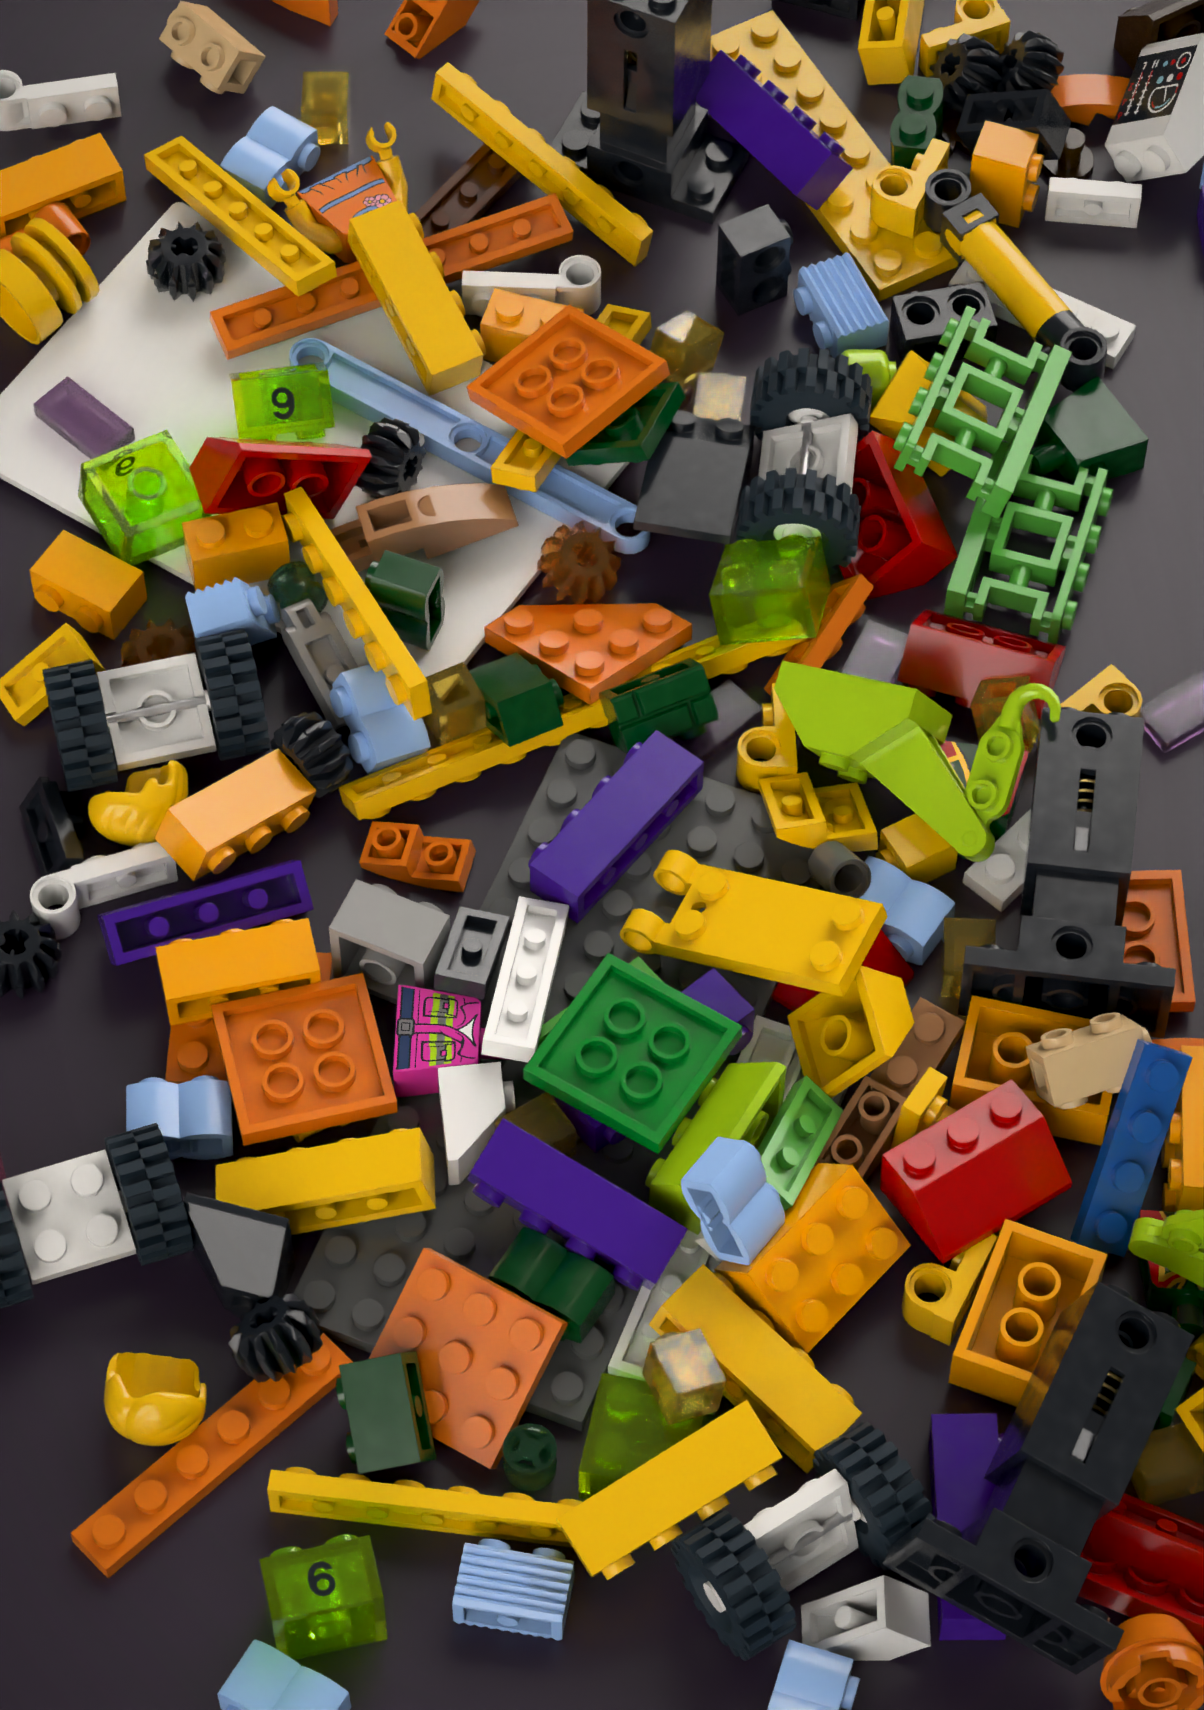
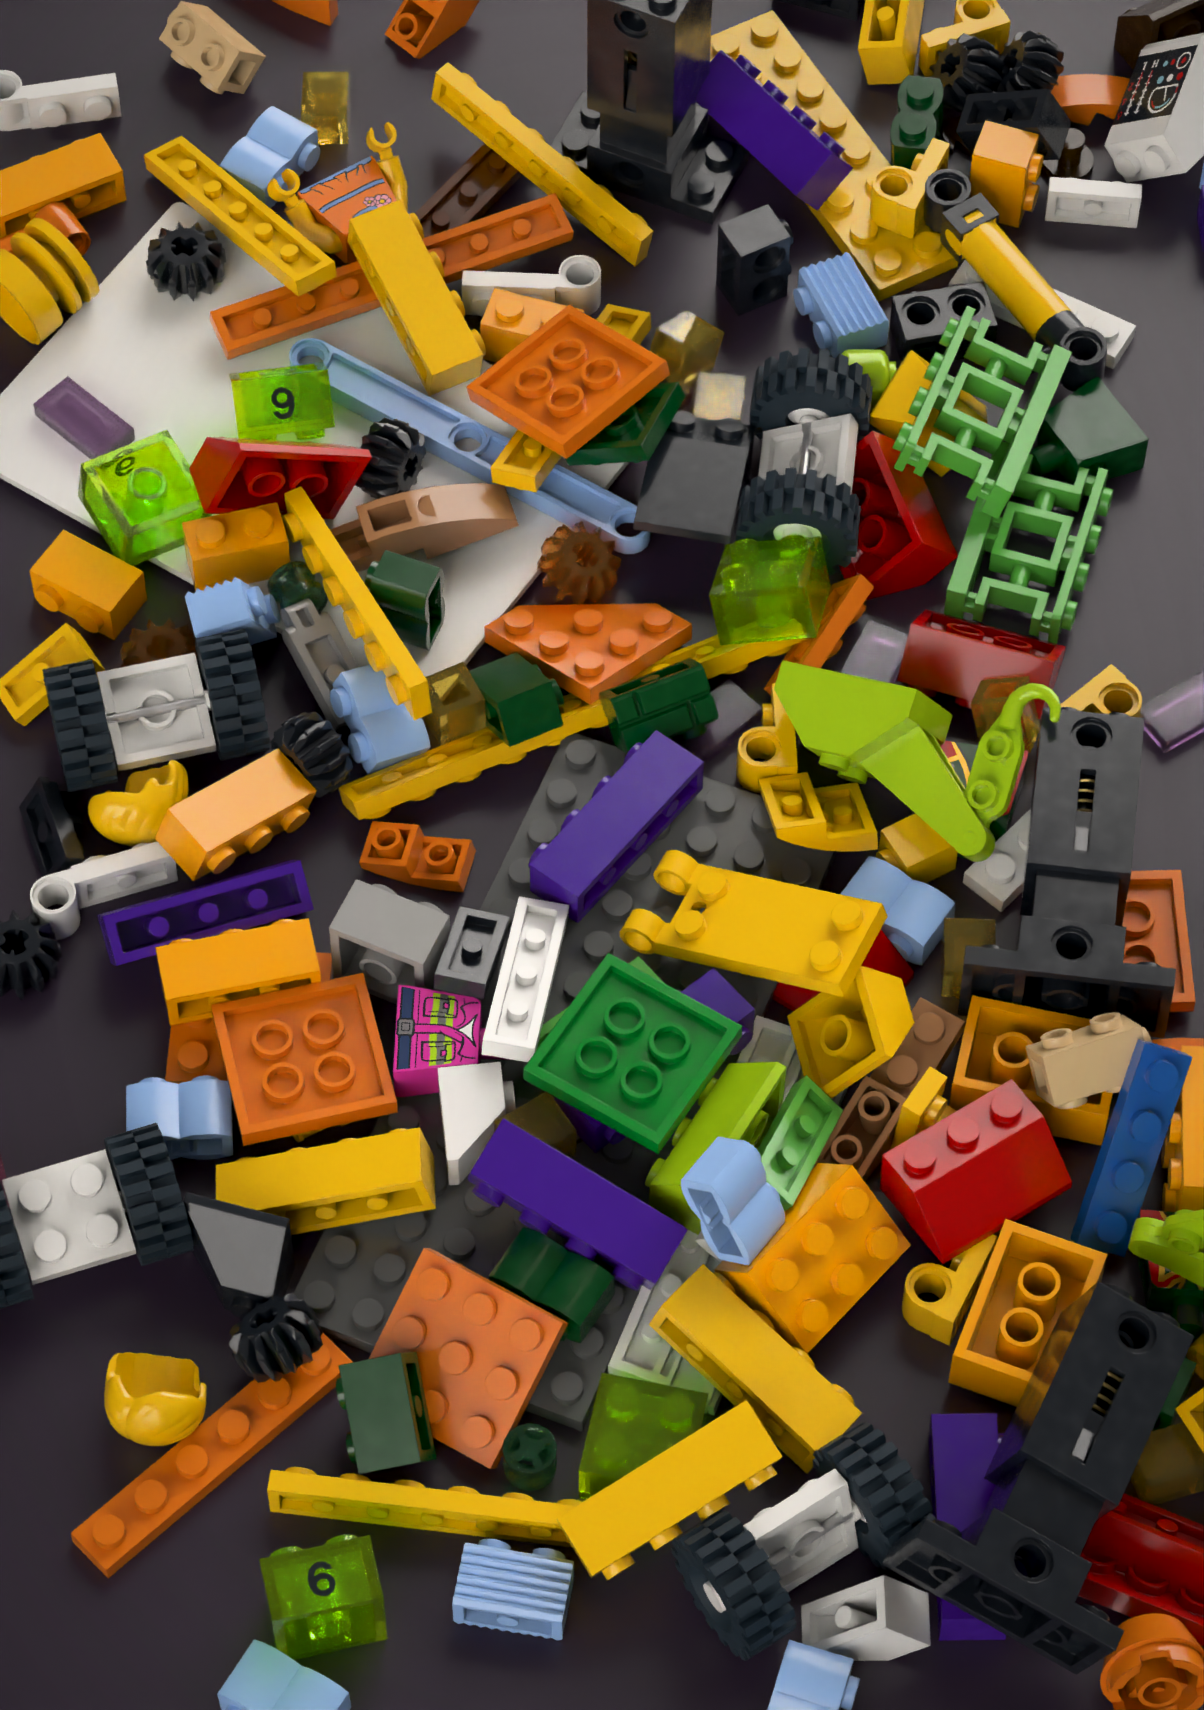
clear yellow brick [642,1328,727,1426] -> none
dark grey beam [808,841,871,898] -> none

